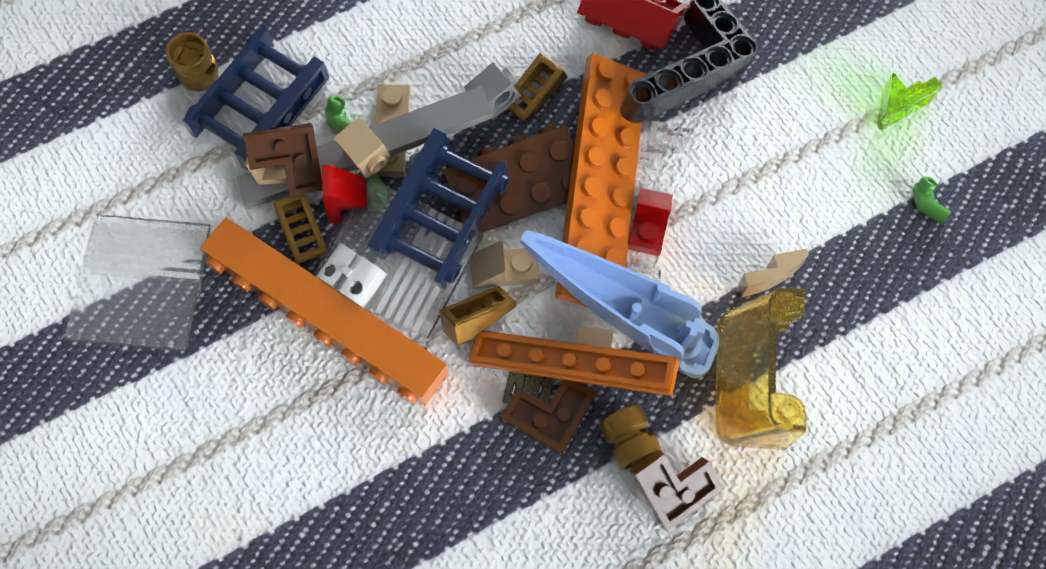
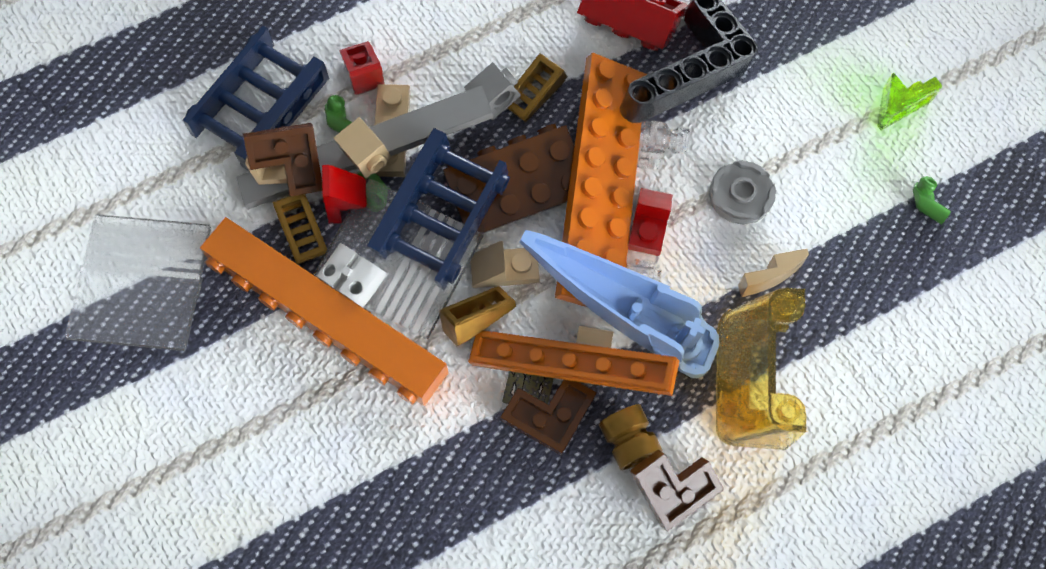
pearl gold wheel [165,32,219,91] -> none
none -> red slope [339,41,385,95]
none -> light grey tile [709,160,776,225]

